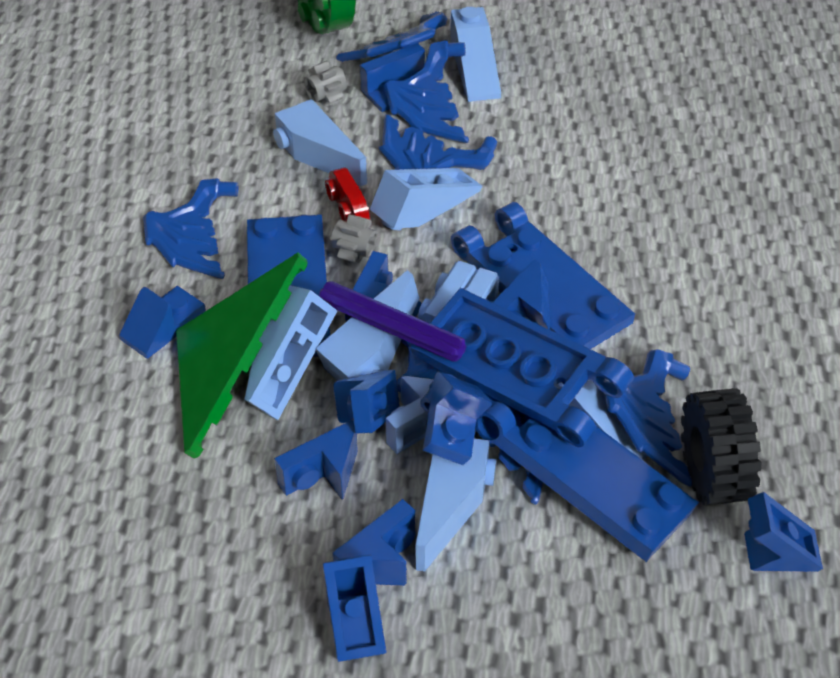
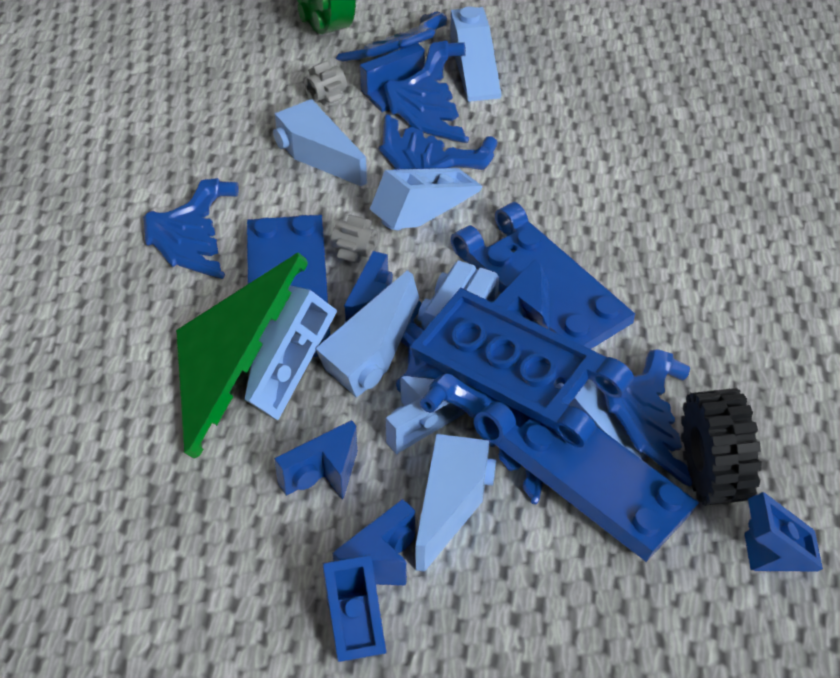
blue slope [119,285,206,359] -> none
dark purple axle [319,281,466,362] -> none
red plate [325,167,370,222] -> none
blue slope [333,370,400,434] -> none
blue slope [423,371,492,465] -> none

